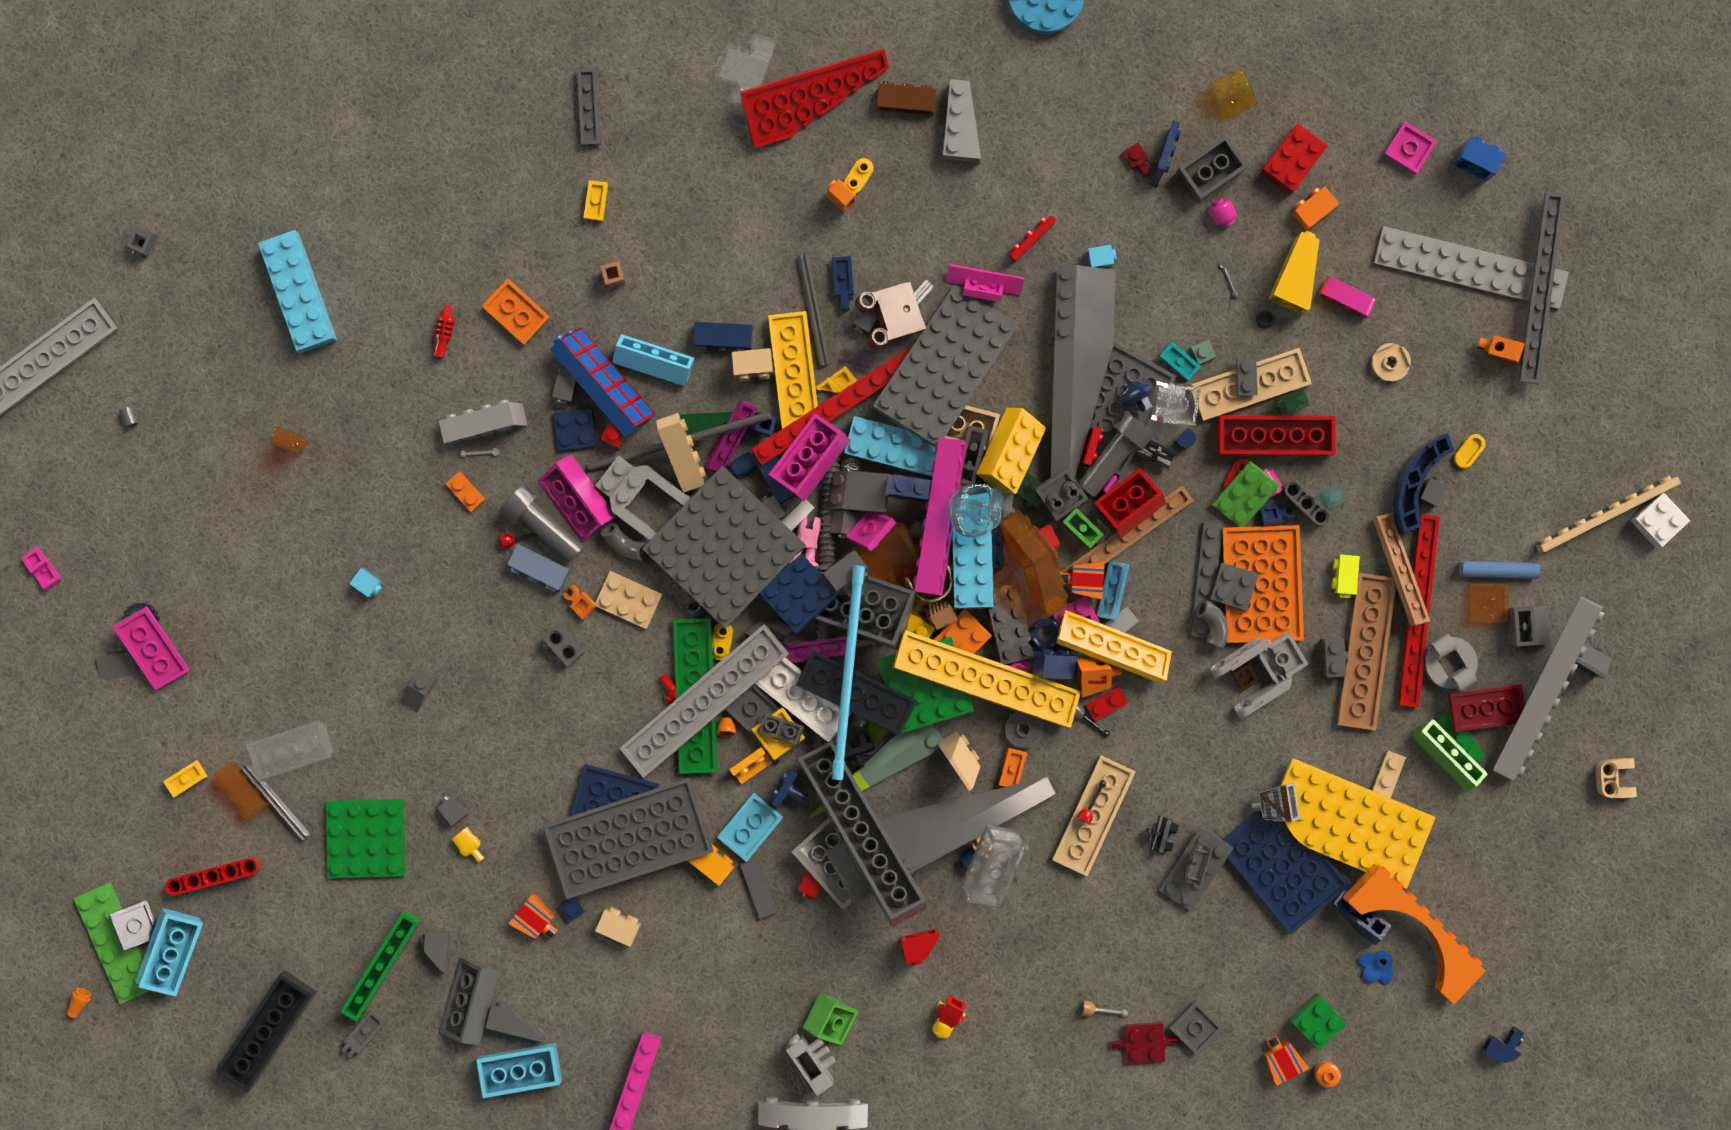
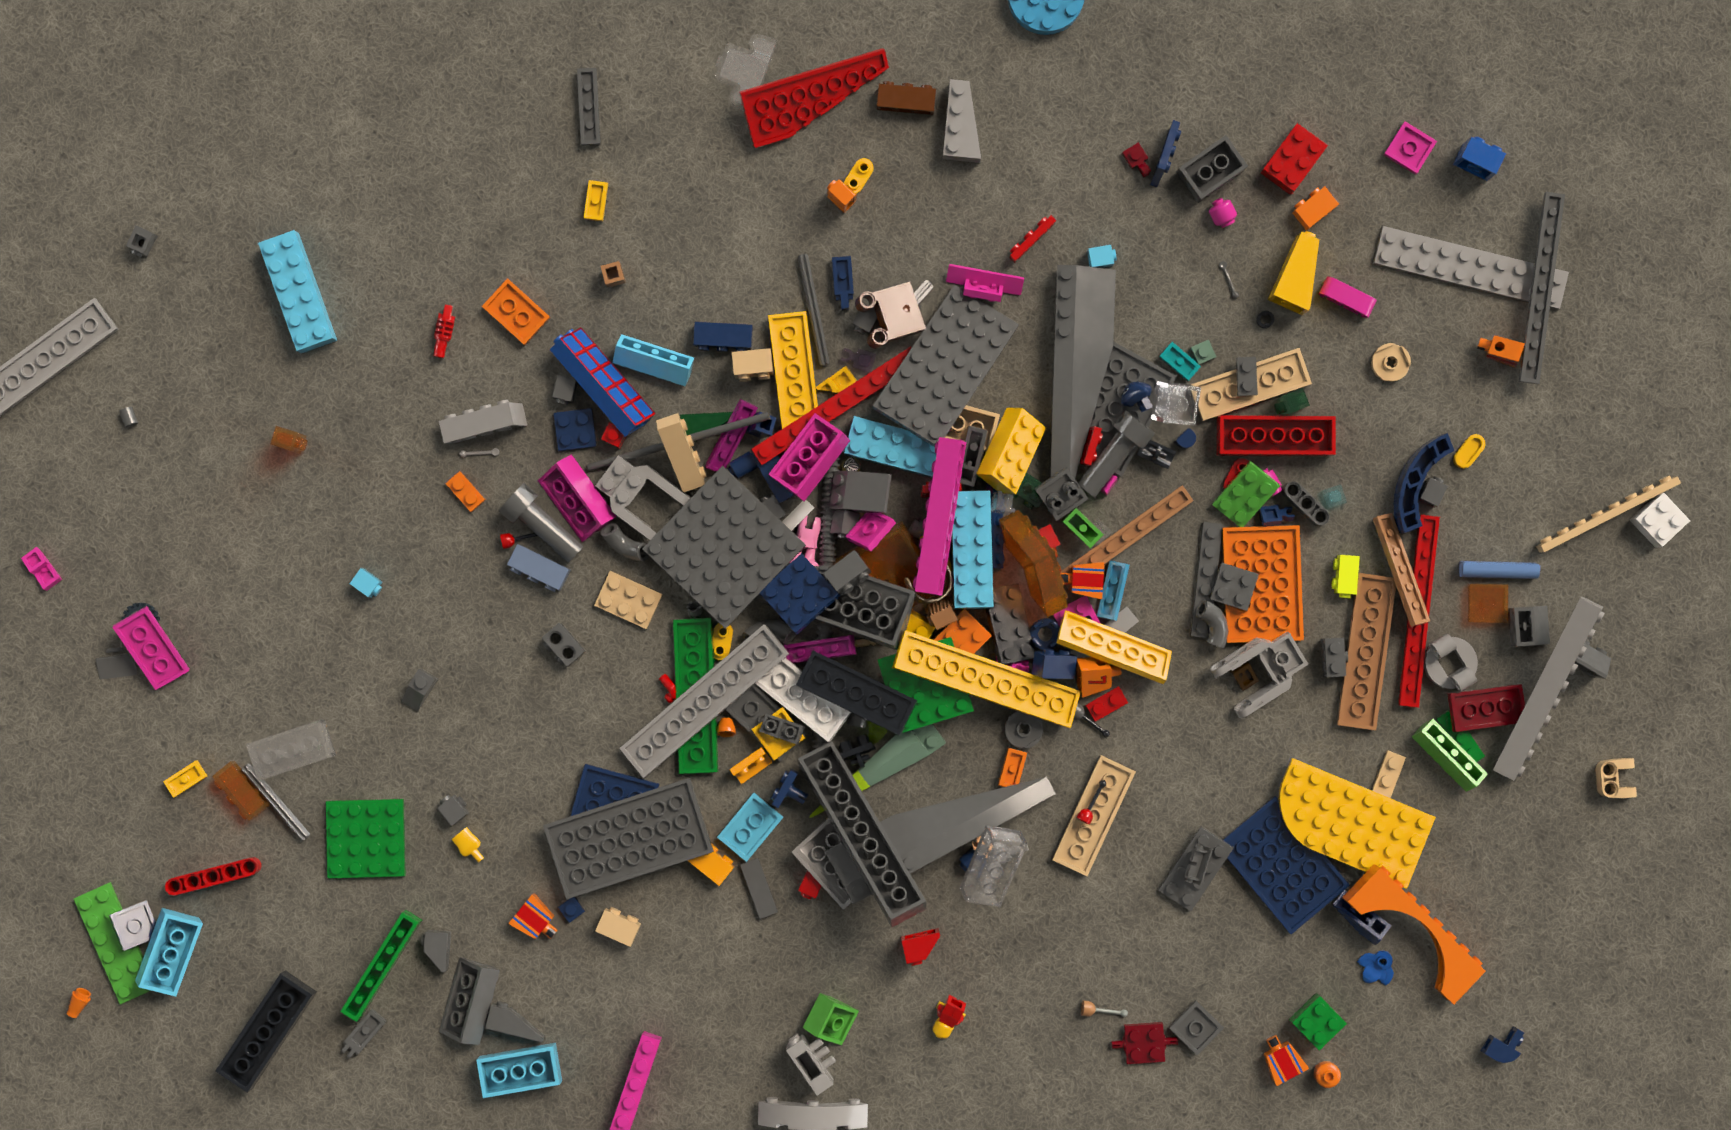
orange plate [563,585,598,620] -> none
medium azure piece [831,565,865,780] -> none
dark blue brick [886,475,931,502] -> none
tan slope [938,731,981,791] -> none
clear light blue piece [947,484,1002,537] -> none
red brick [1094,468,1166,538] -> none
black hips [1145,816,1179,853] -> none
clear yellow slope [1206,66,1257,122] -> none
torso [1252,782,1300,822] -> none

